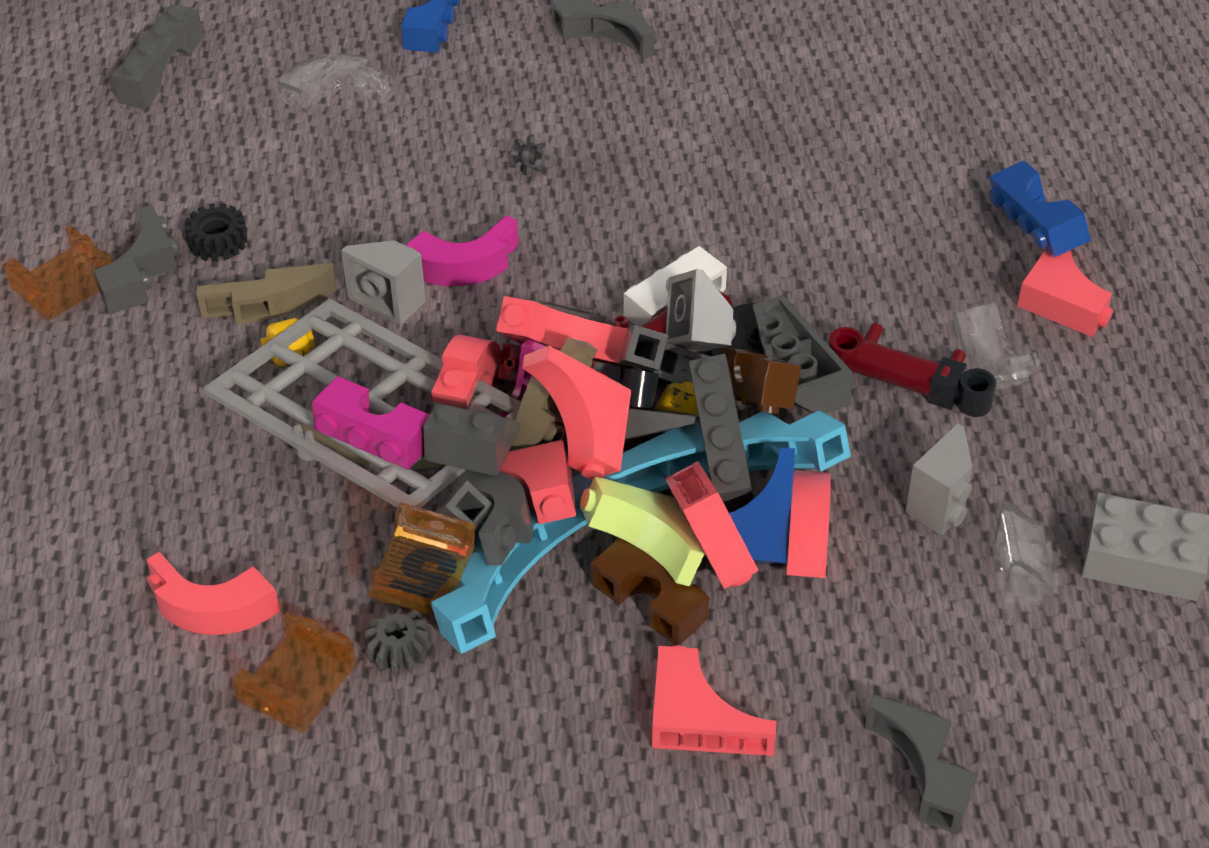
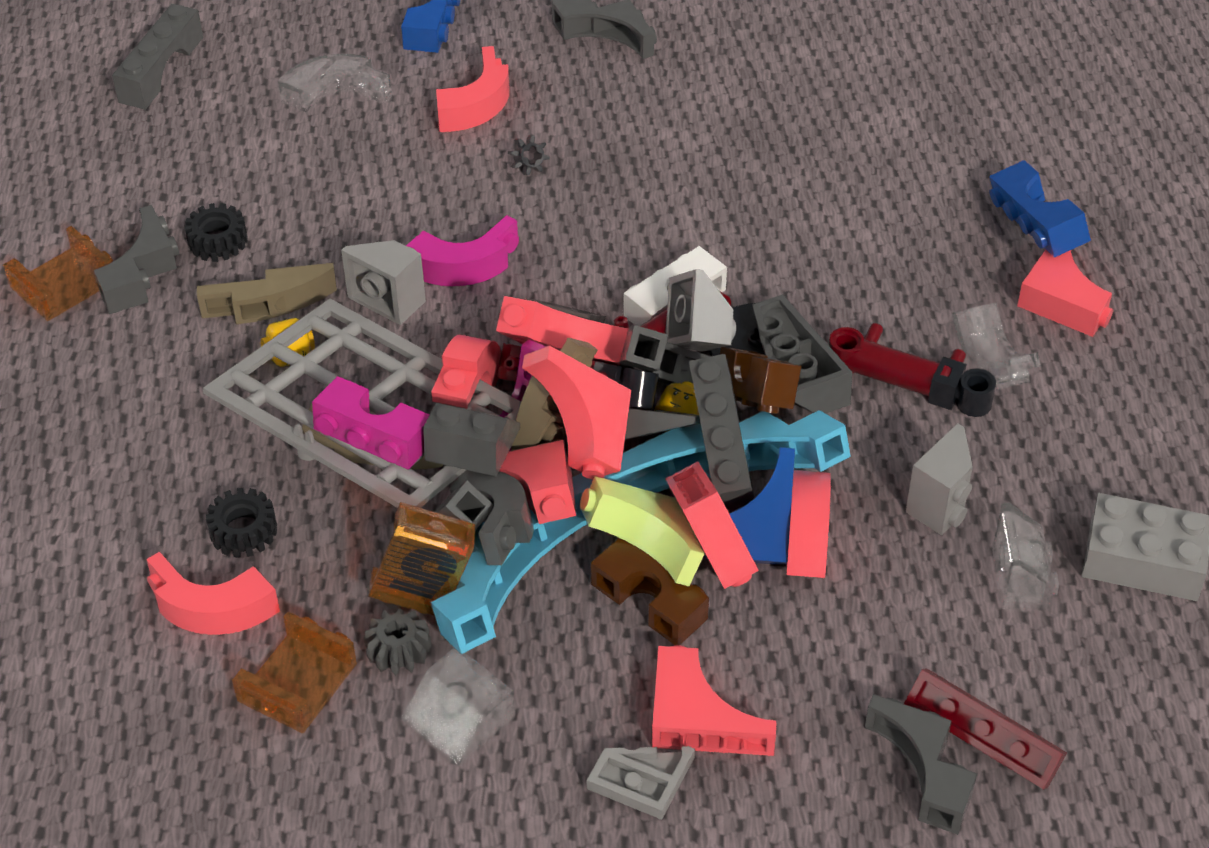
none -> black tyre [206,488,277,558]
none -> clear slope [401,648,515,767]
none -> coral arch [436,46,510,132]
none -> light grey wing [586,746,695,820]
none -> dark red plate [904,668,1067,790]

